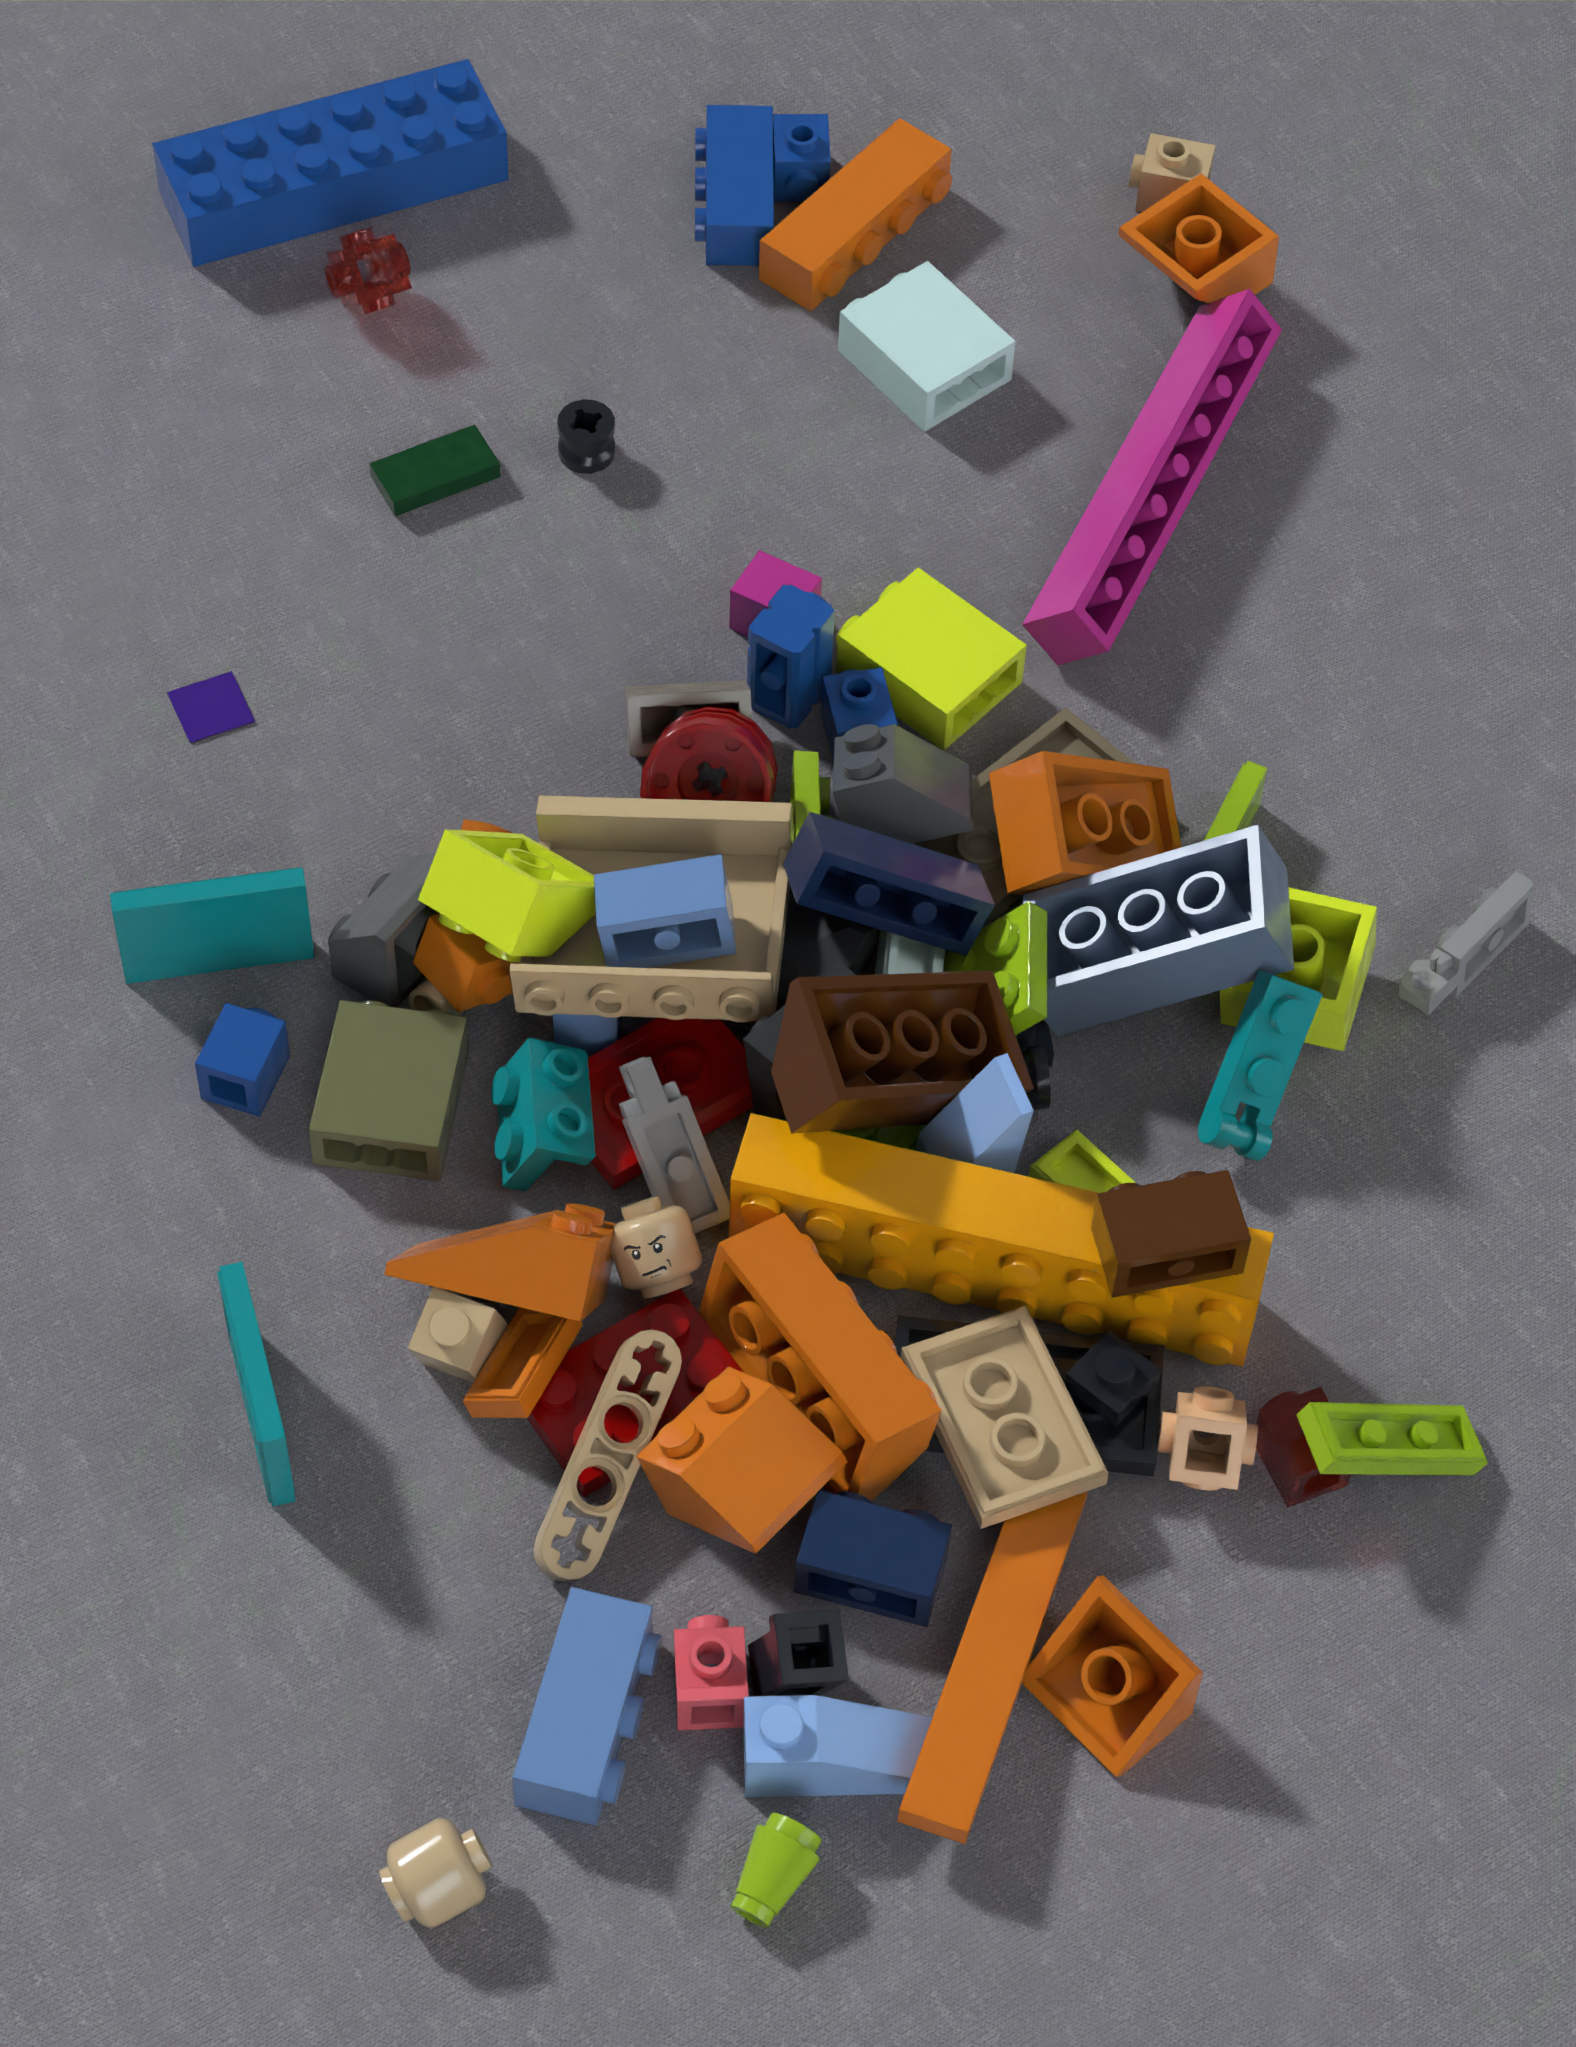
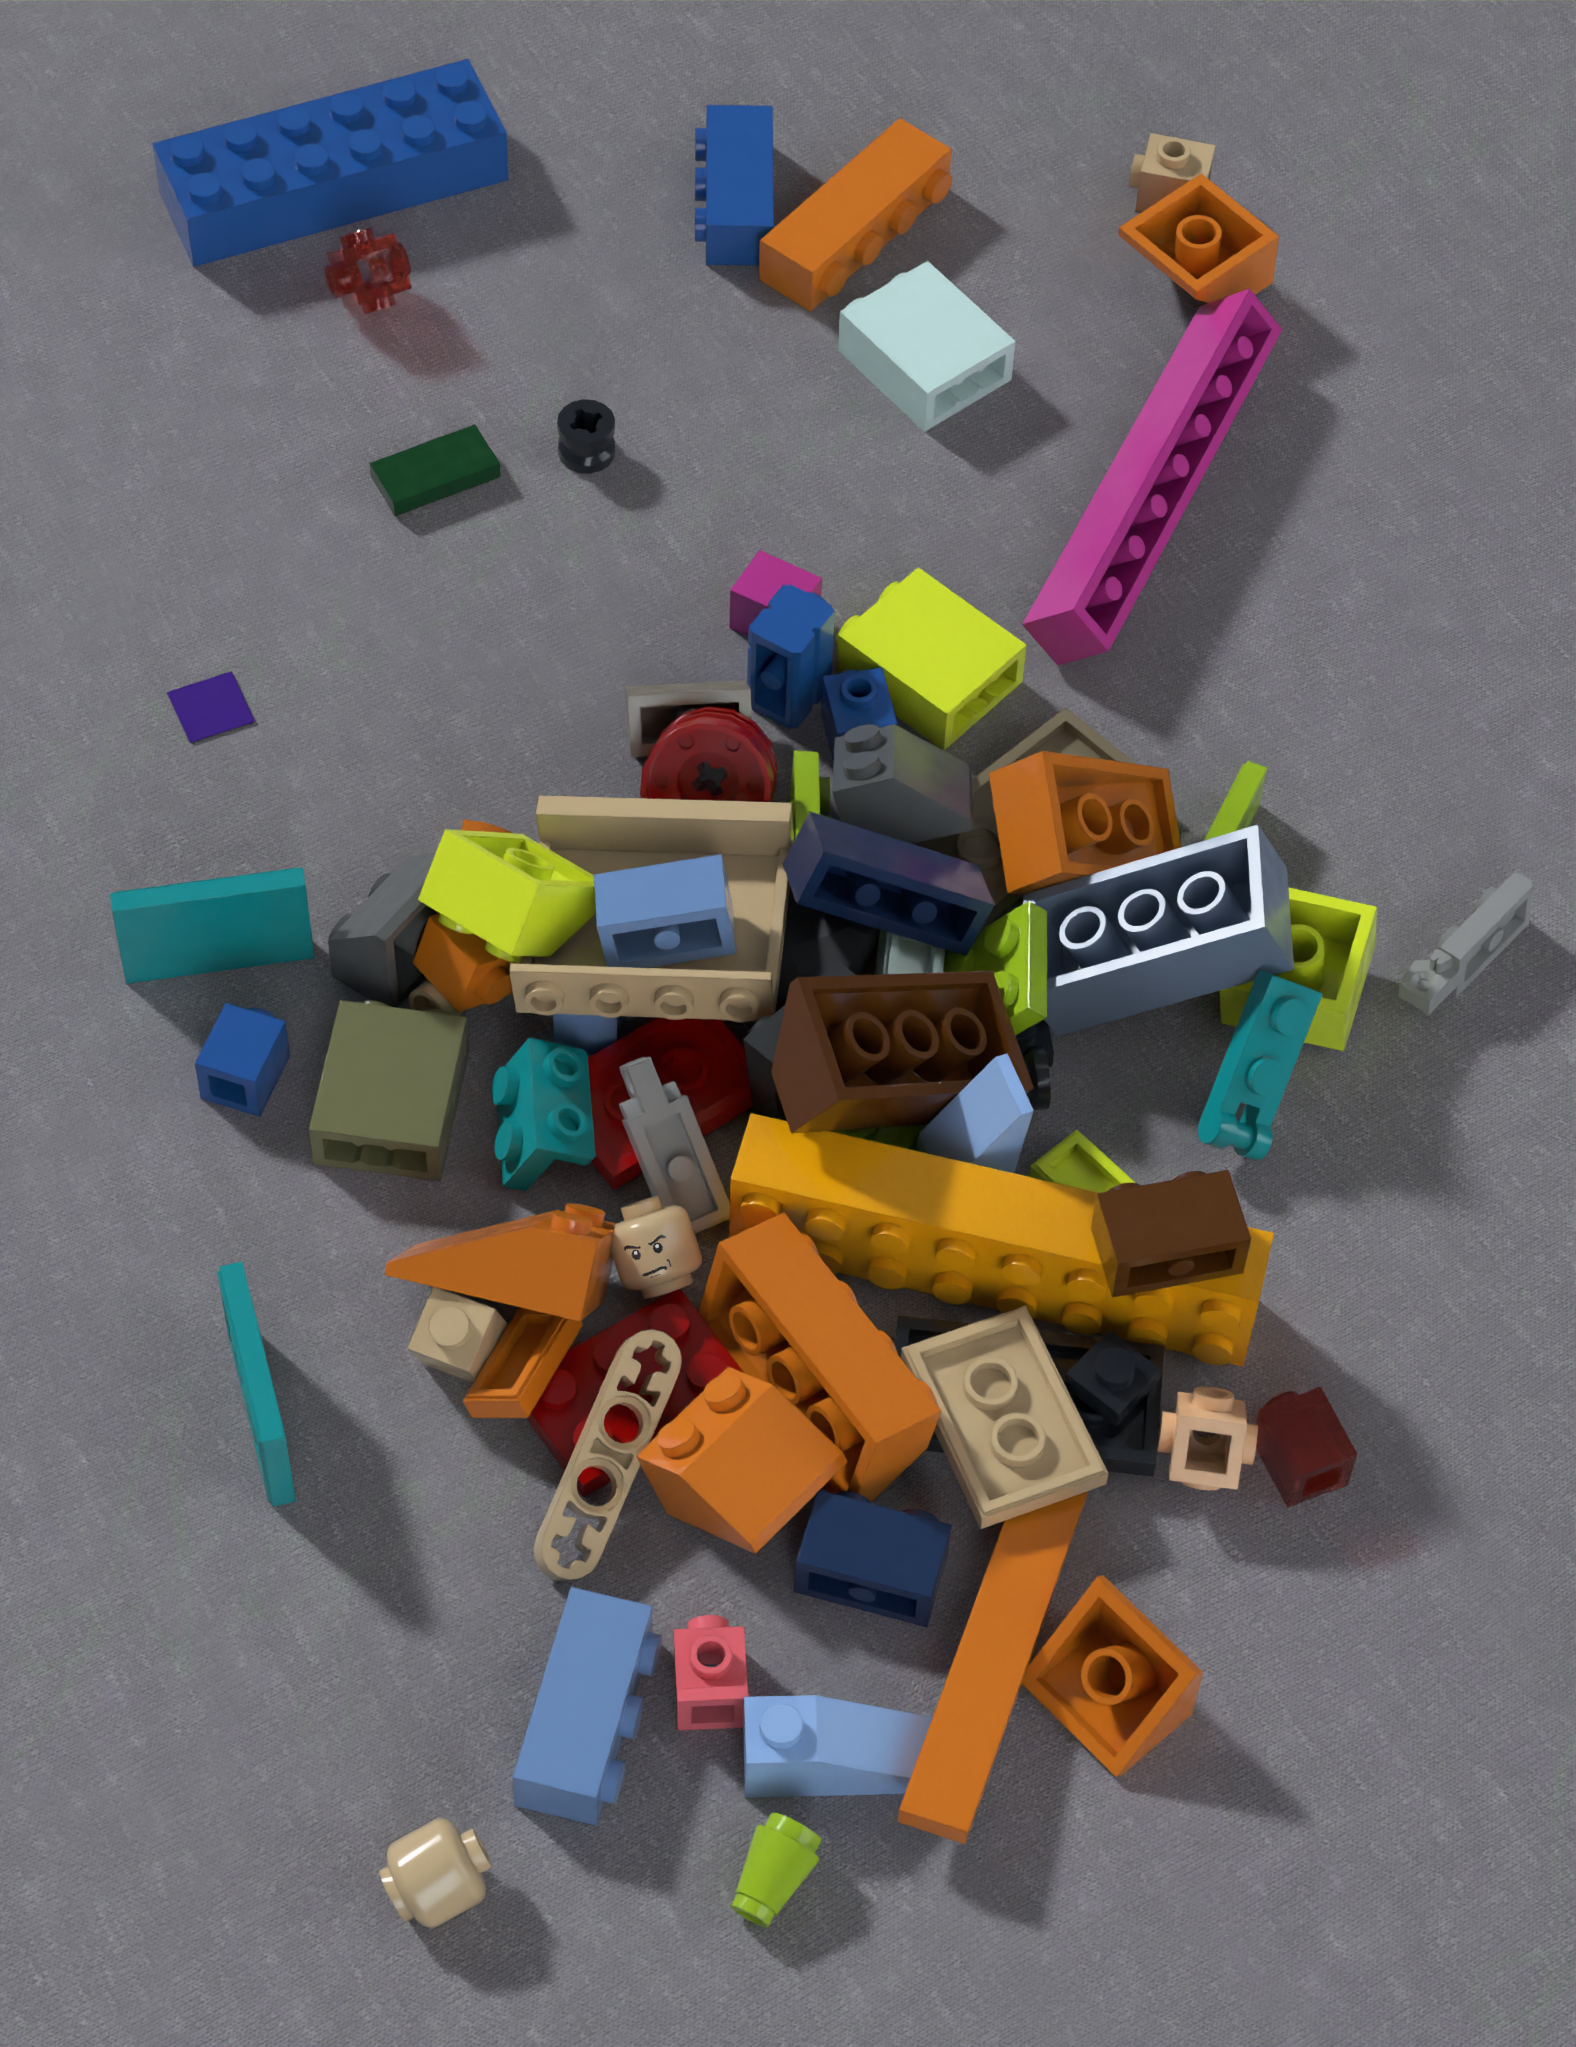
black brick [748,1609,849,1697] -> none
blue brick [773,114,831,202] -> none
lime tile [1297,1402,1488,1475] -> none

